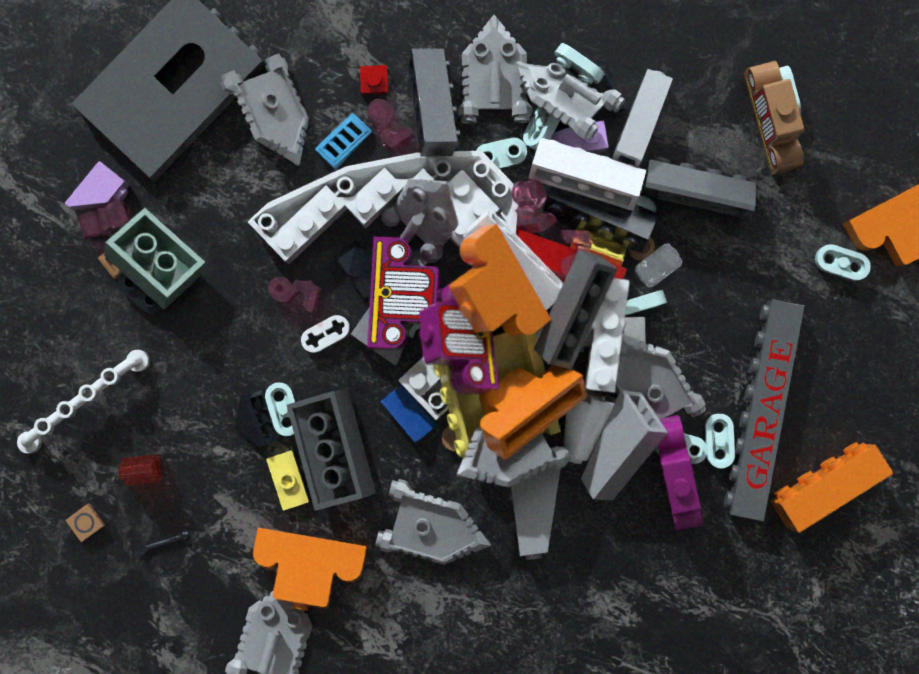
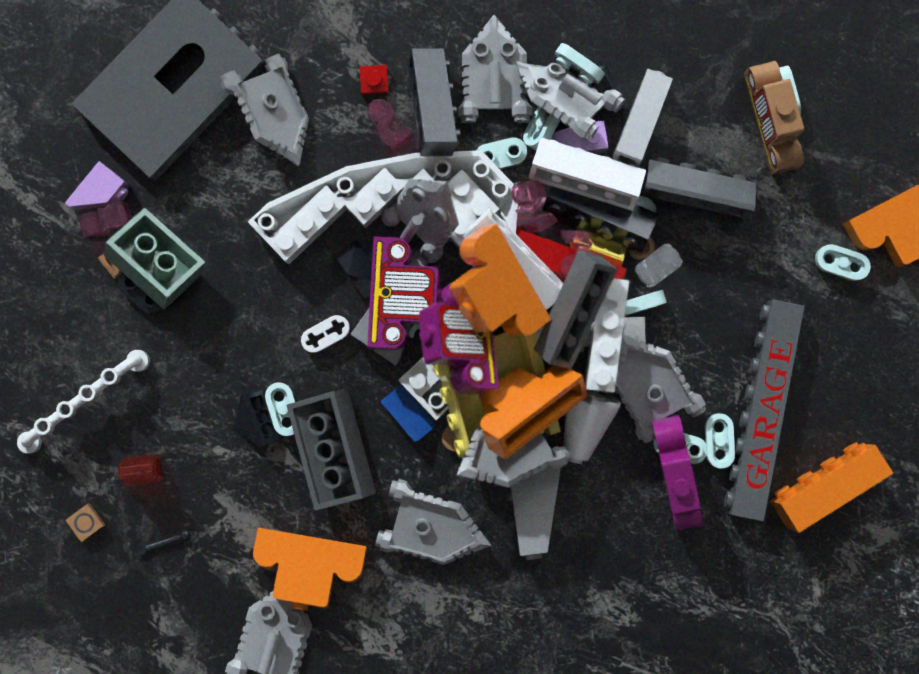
light yellow plate [266,450,310,511] -> none
clear pink leg [268,277,322,315] -> none
dark azure slope [315,113,372,170] -> none
light grey slope [581,391,668,500] -> none

